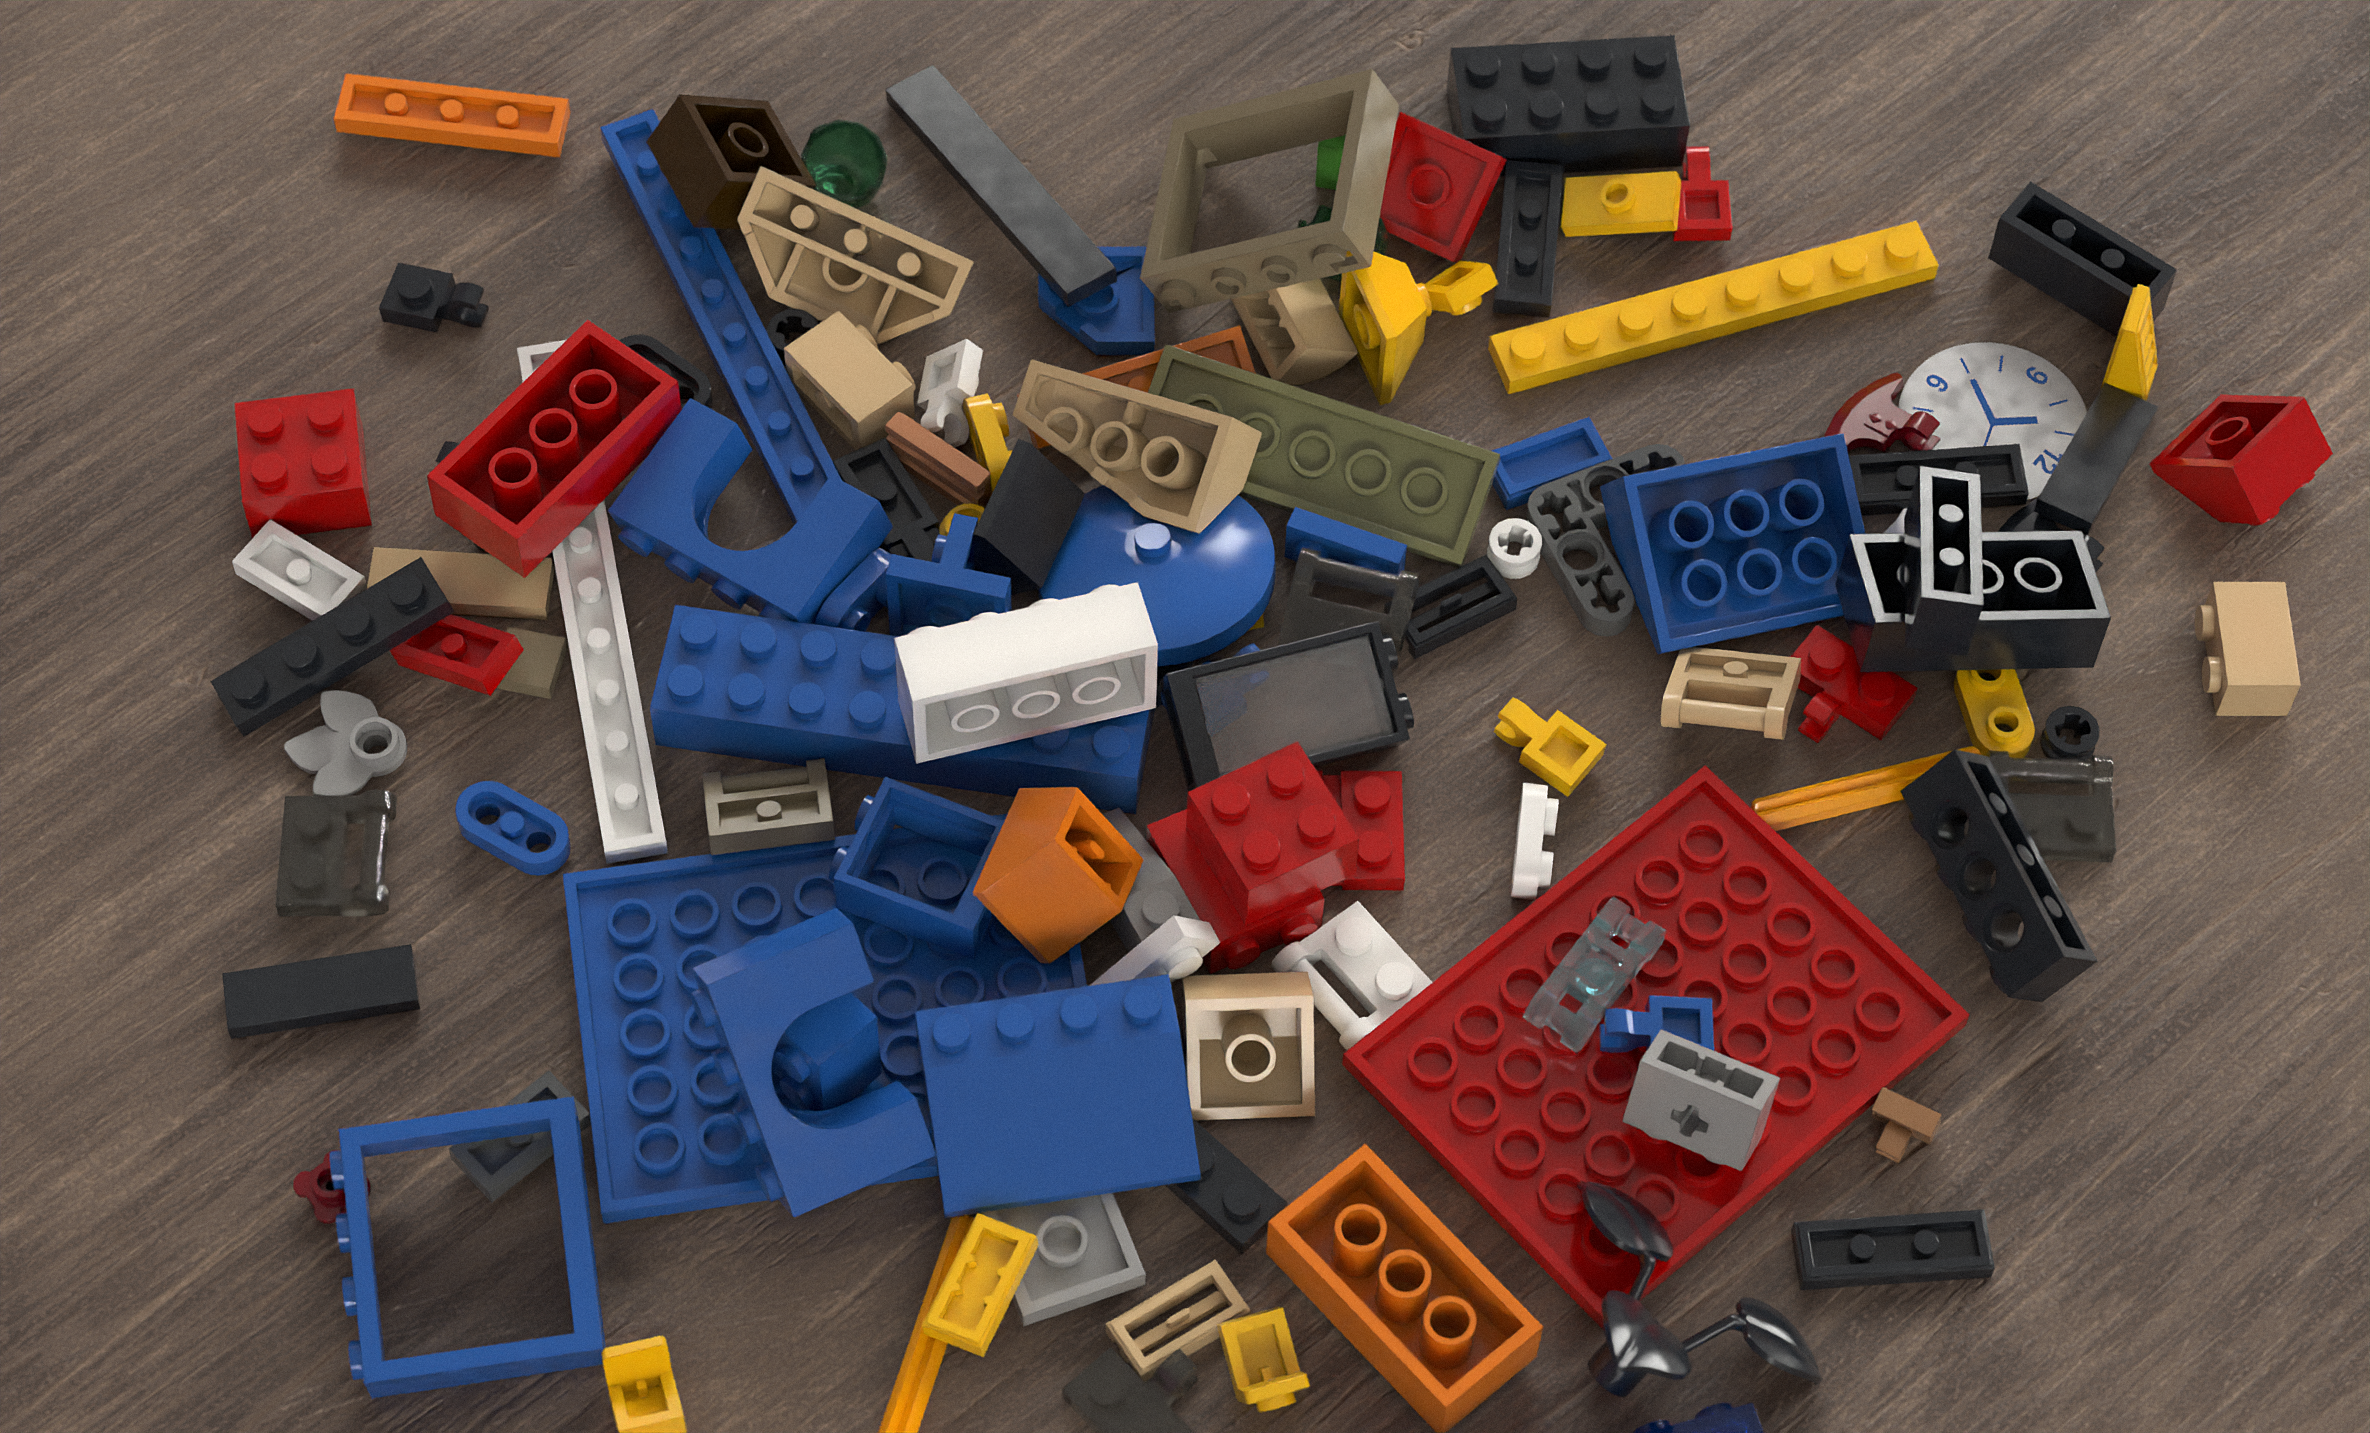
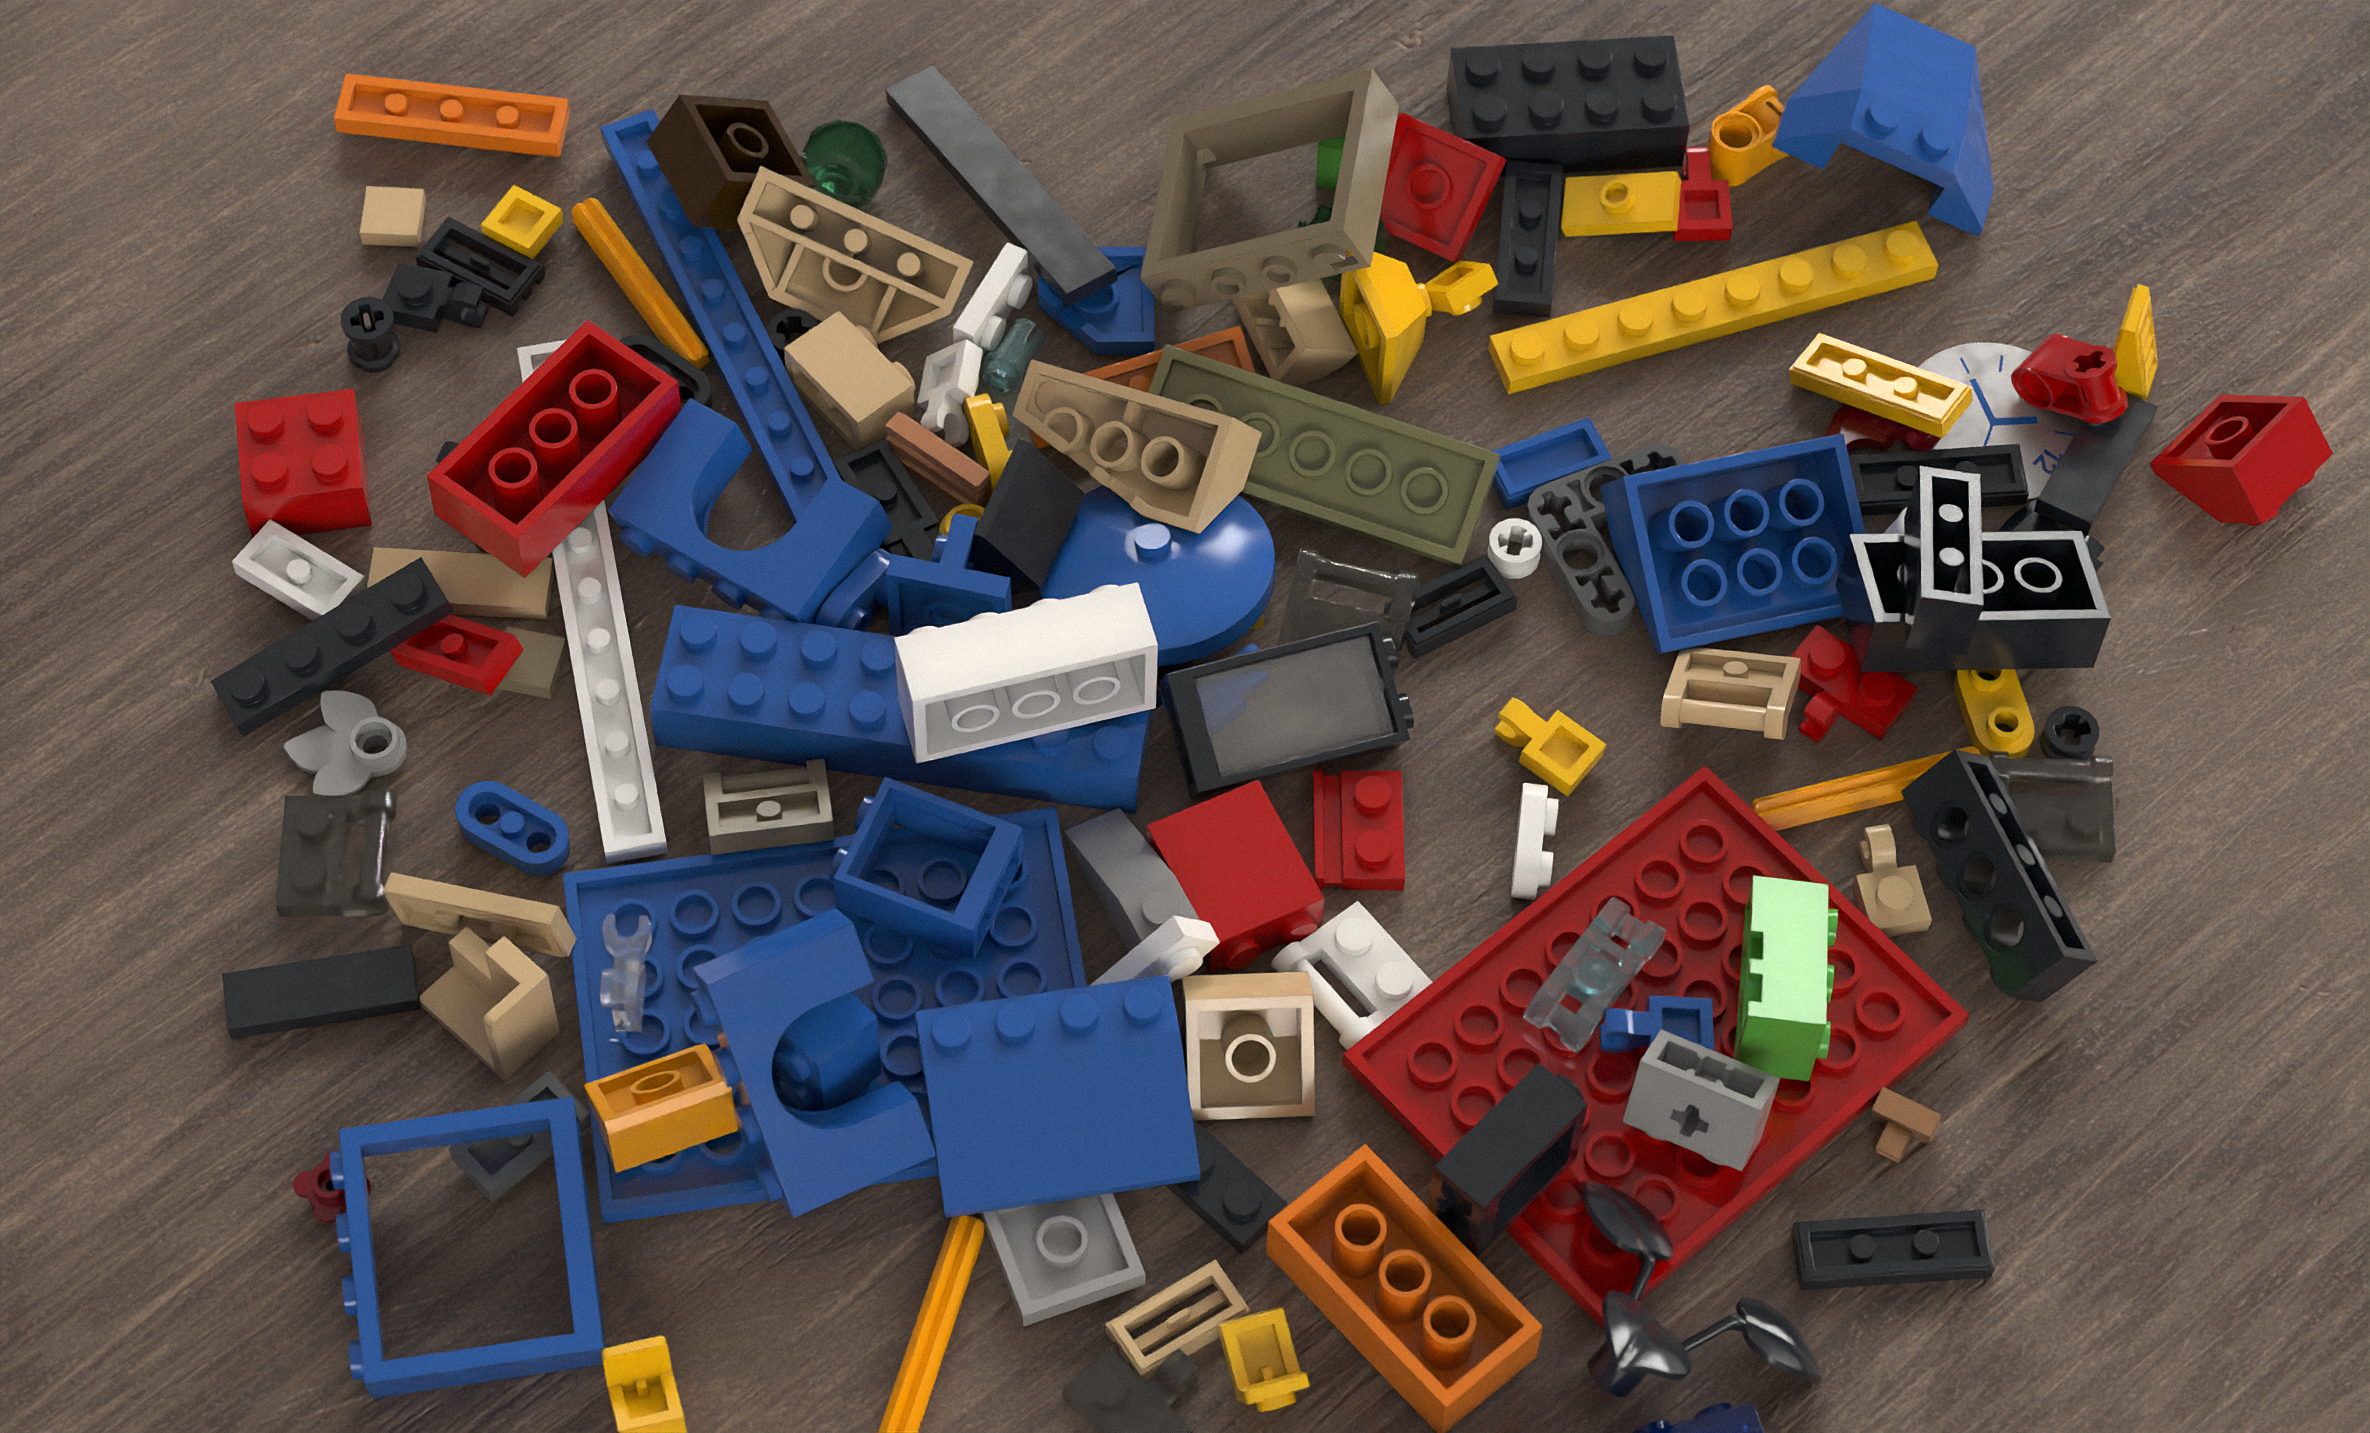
yellow plate [922,1213,1039,1357] -> none
orange slope [972,787,1144,963] -> none
red brick [1186,741,1359,926] -> none
blue plate [1284,507,1407,595] -> none
black brick [1988,181,2177,337] -> none
tan brick [2195,582,2301,716] -> none
none -> black bush [341,297,400,373]
none -> tan tile [360,186,426,247]
none -> tan tile [383,872,577,958]
none -> black tile [415,216,545,317]
none -> tan panel [419,926,560,1082]
none -> yellow plate [481,185,563,259]
none -> light orange axle [571,197,709,369]
none -> light orange slope [584,1043,738,1173]
none -> clear plate [600,914,652,1032]
none -> white plate [953,242,1033,359]
none -> clear light blue pin [982,318,1045,393]
none -> black window [1428,1063,1588,1258]
none -> light orange piece [1707,85,1789,187]
none -> wedge [1734,876,1838,1081]
none -> blue wedge [1771,3,1994,236]
none -> yellow tile [1789,333,1972,438]
none -> tan plate [1852,824,1932,937]
none -> red piece [2011,333,2128,424]

